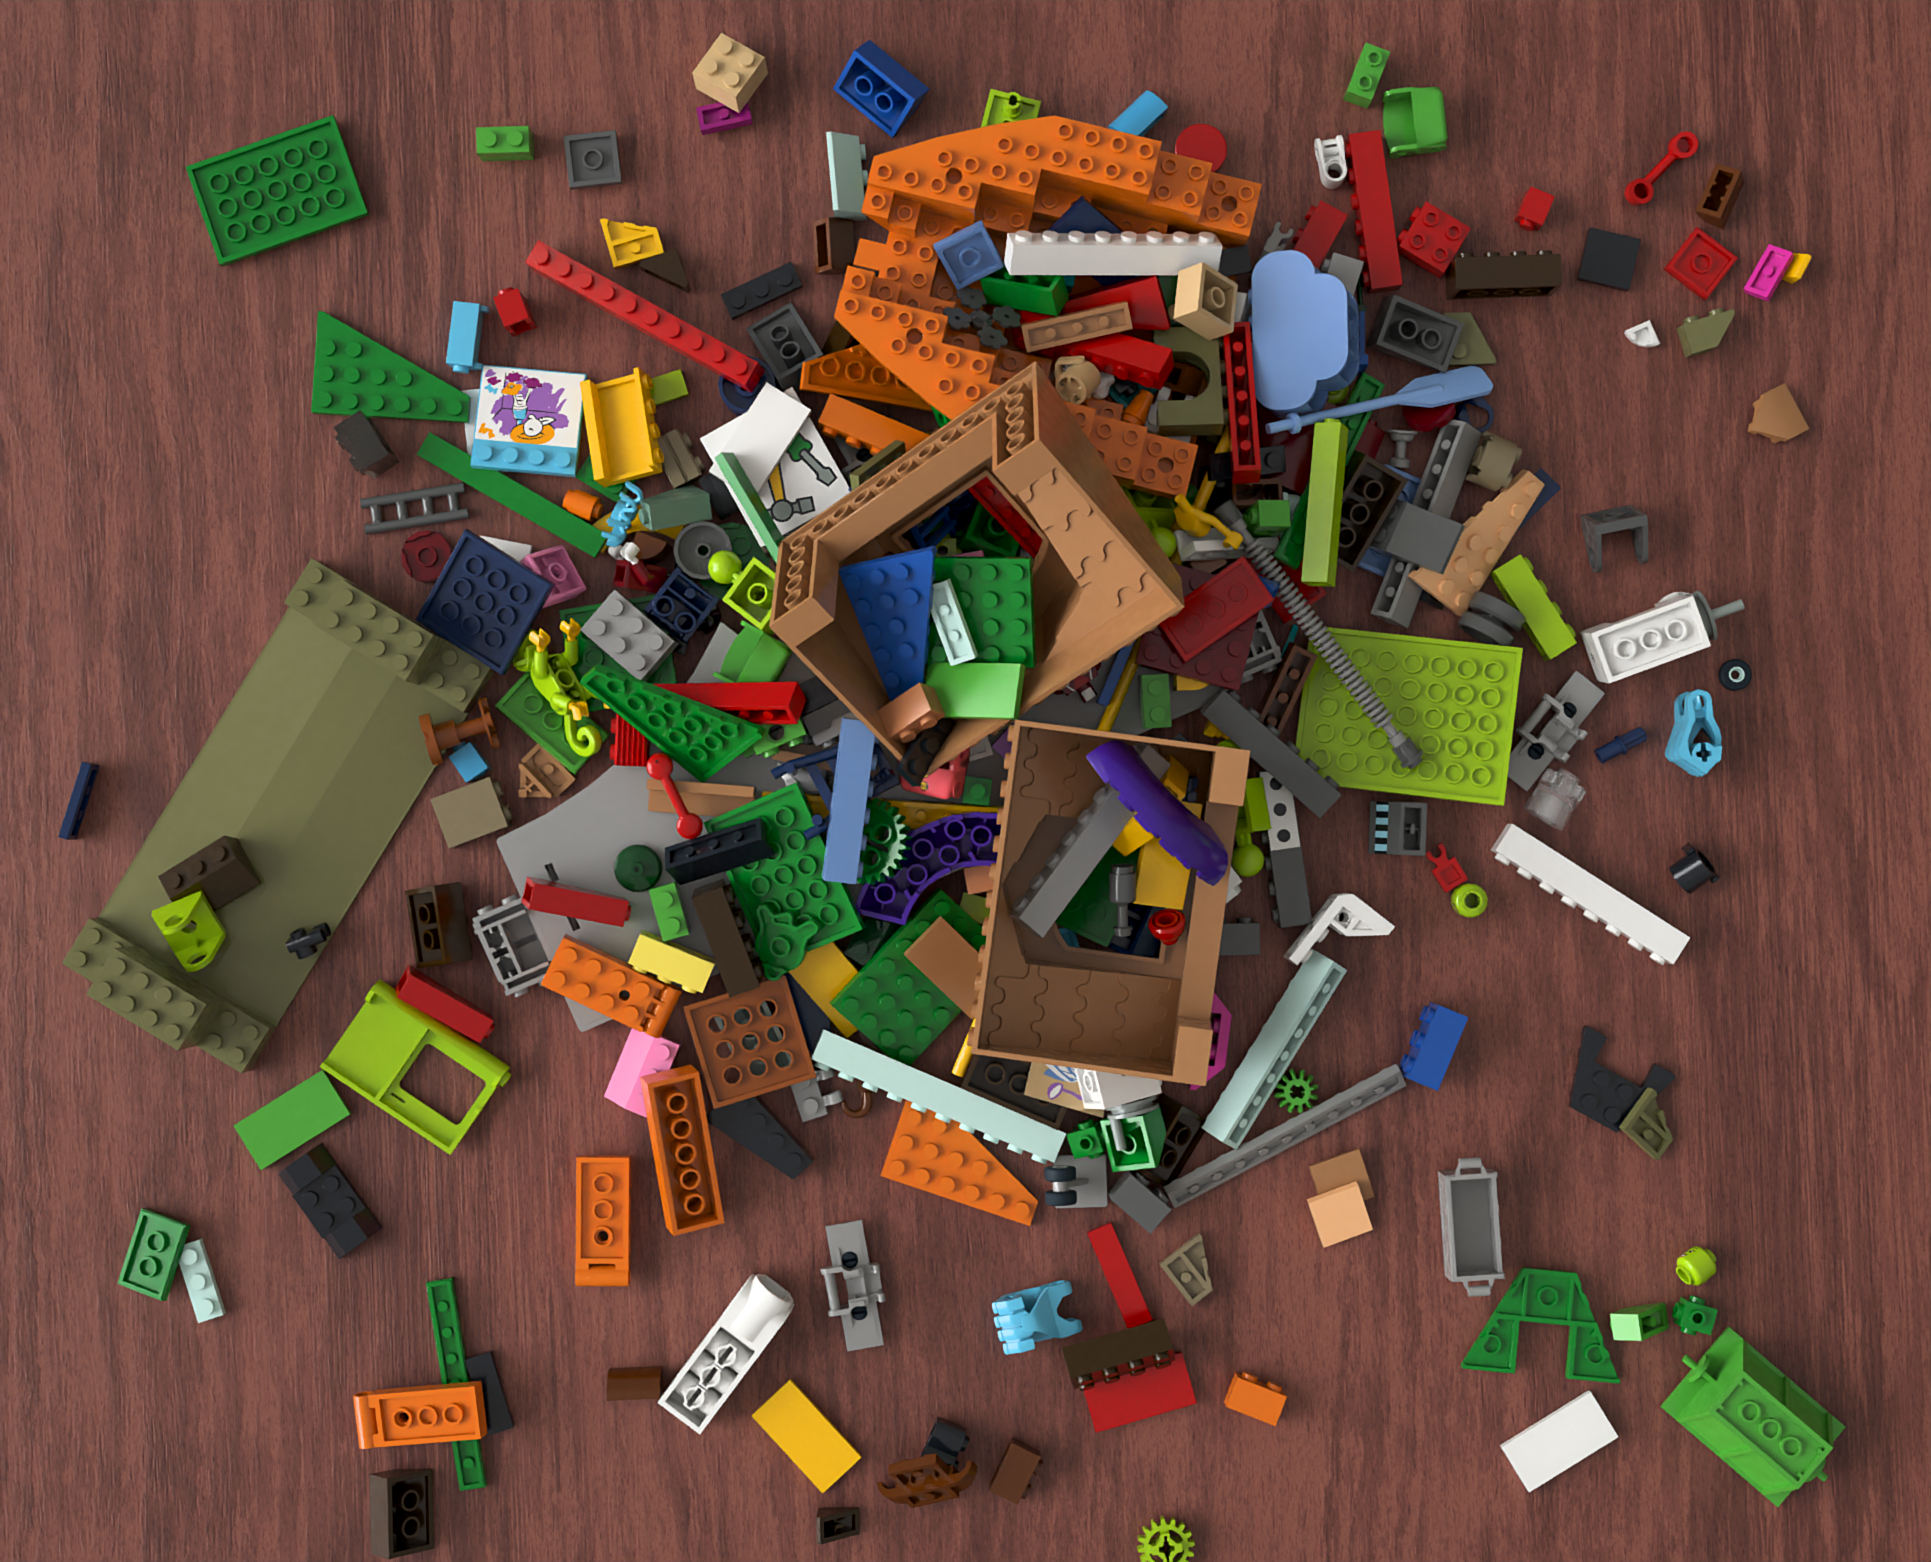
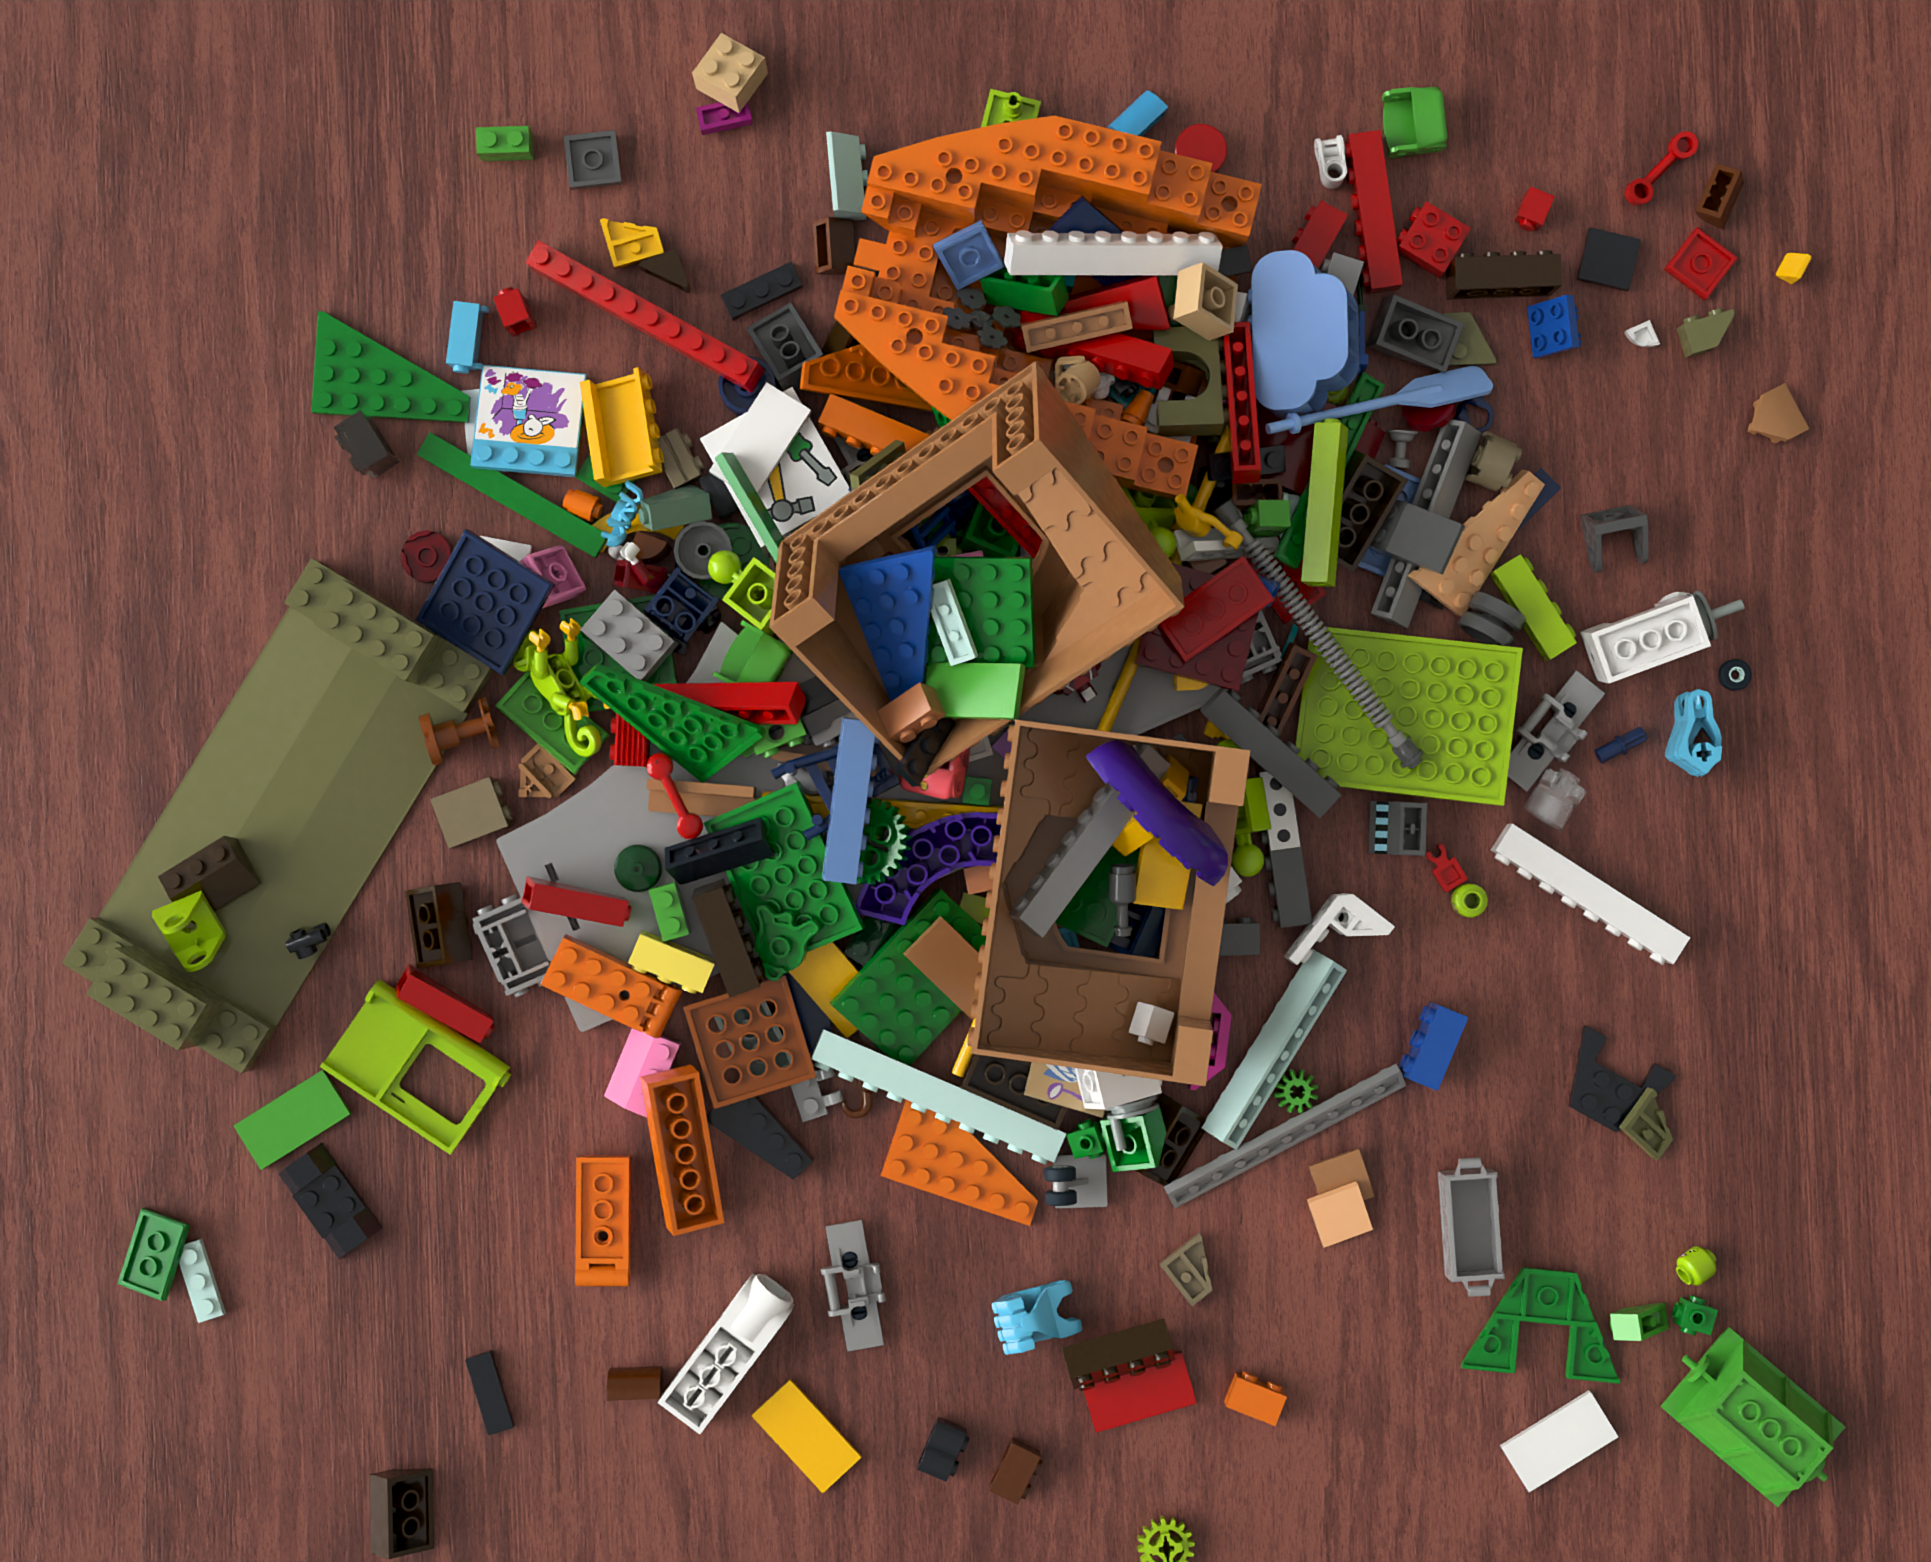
dark blue tile [58,762,99,840] -> none
green plate [186,115,369,267] -> none
orange hinge [353,1381,488,1449] -> none
dark grey bar [360,482,470,535] -> none
green tile [426,1277,487,1491] -> none
dark azure brick [449,741,492,783] -> none
lime tile [650,369,689,406] -> none
dark brown slope [816,1507,860,1545] -> none
blue slope [833,40,930,138] -> none
reddish brown plate [877,1453,978,1508] -> none
red tile [1087,1222,1153,1329] -> none
blue tile [1096,641,1135,706] -> none
dark grey brick [1108,1170,1171,1234] -> none
bright green brick [1139,674,1172,729] -> none
red brick [1148,909,1186,945] -> none
light grey plate [1248,222,1293,280] -> none
bright green brick [1343,43,1390,109] -> none
black piece [1669,842,1720,894] -> none
dark pink plate [1744,244,1794,302] -> none
none -> white brick [1128,1002,1174,1046]
none -> blue plate [1527,295,1582,358]

